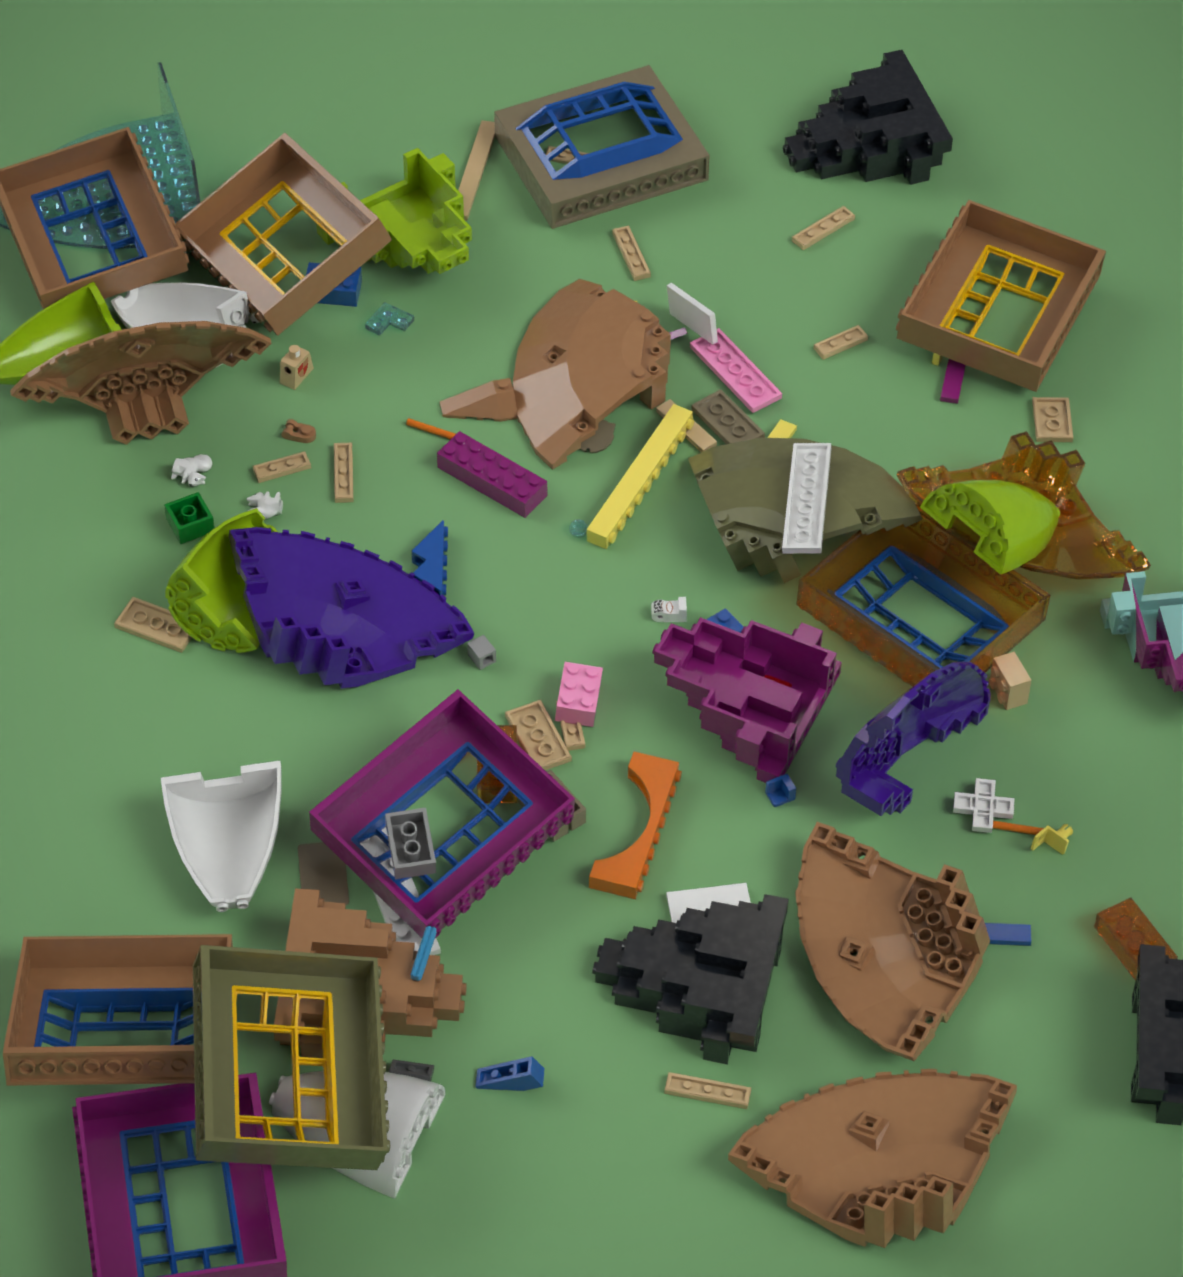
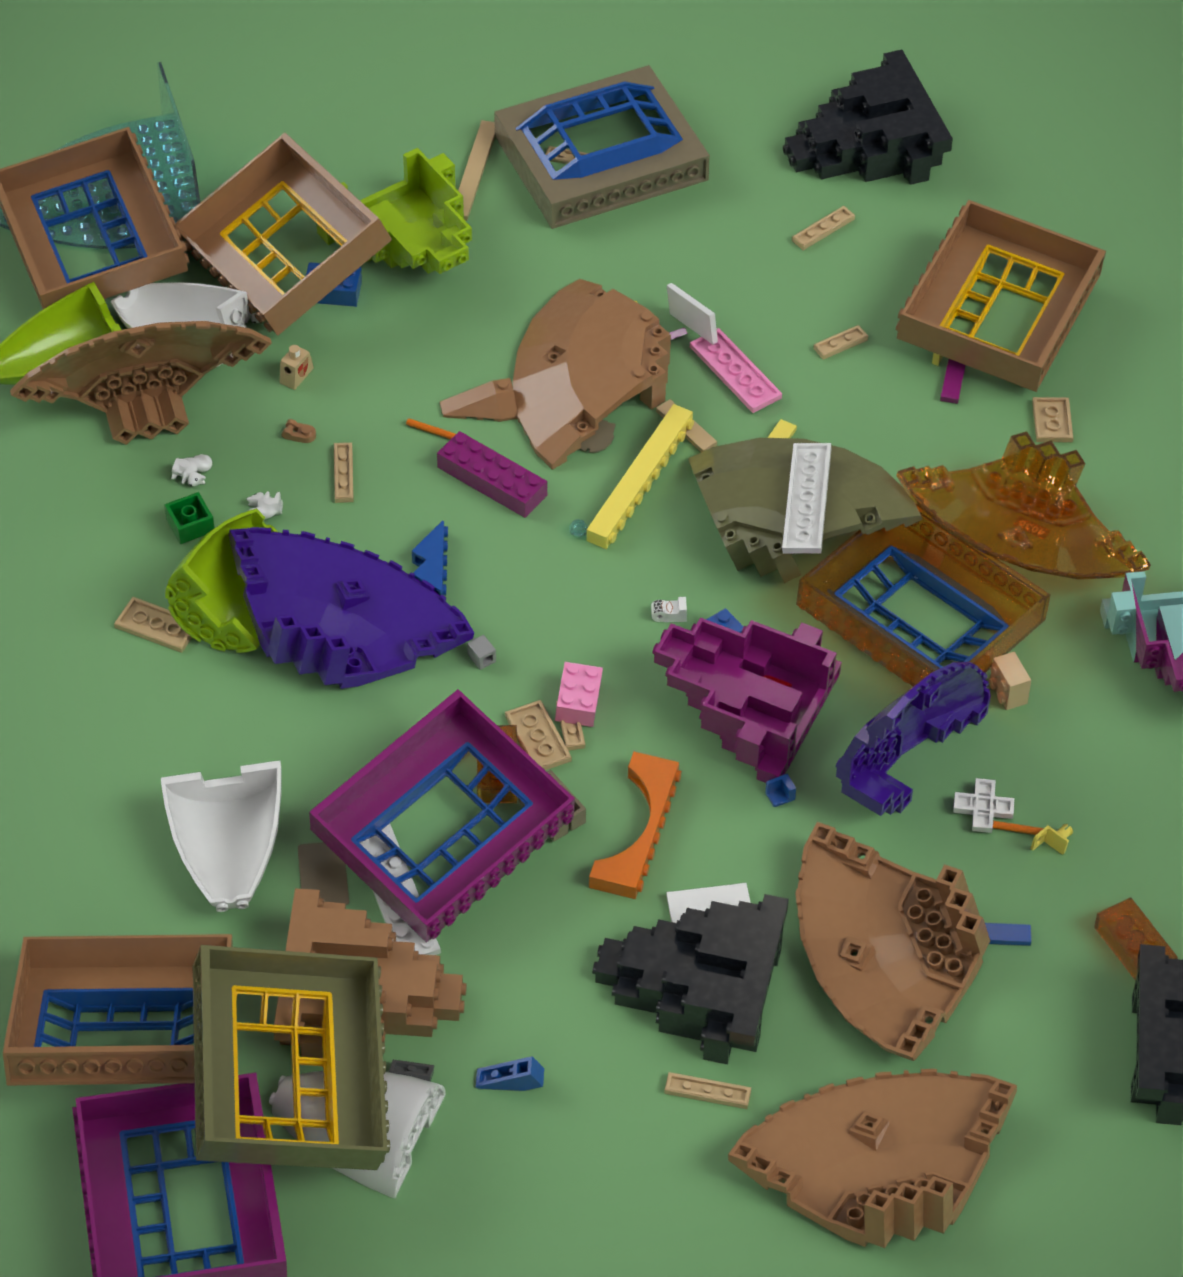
tan tile [253,451,311,483] -> none
clear light blue plate [365,302,414,335] -> none
light grey brick [385,808,436,879] -> none
dark azure axle [410,926,437,981] -> none
tan tile [612,226,651,281] -> none
dark tan plate [692,389,765,444] -> none
lime panel [920,480,1060,575] -> none

